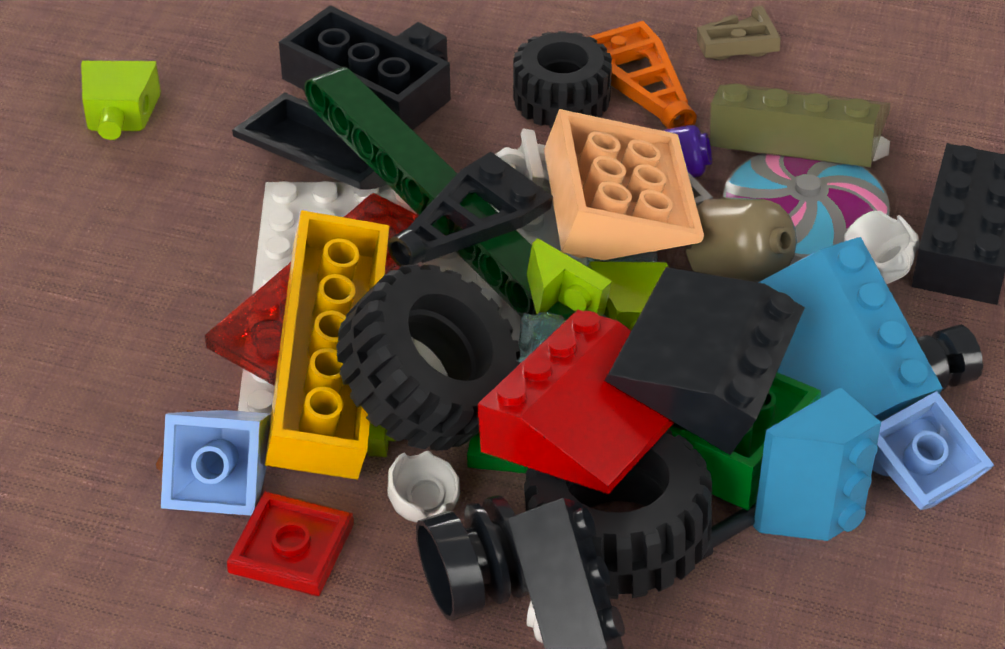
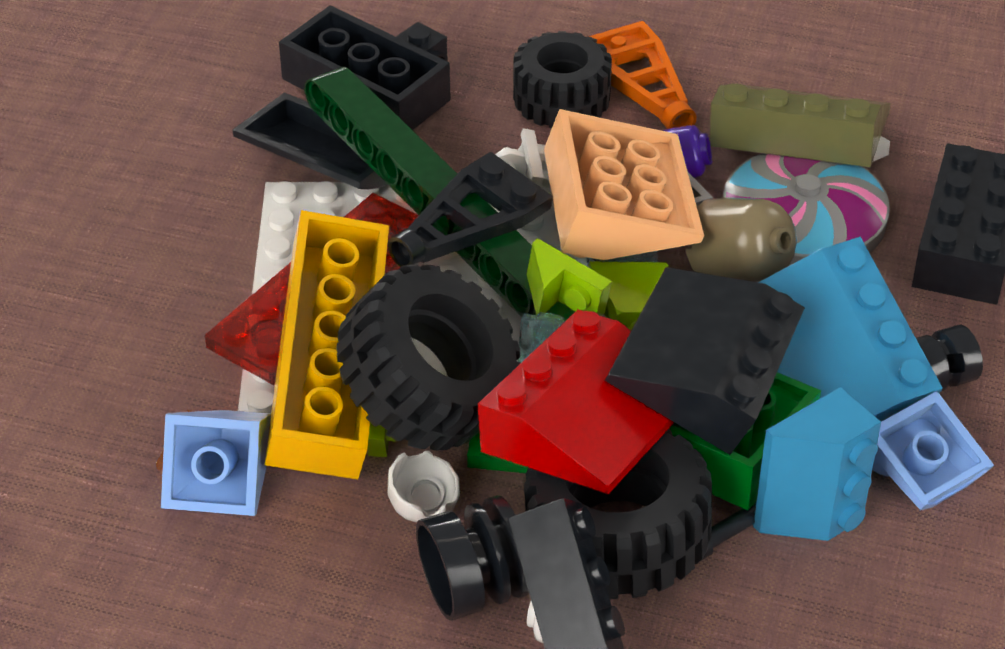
lime torso [81,61,161,140] -> none
red tile [227,491,354,596] -> none
dark tan wing [697,6,781,60] -> none
white hair [844,211,920,284] -> none

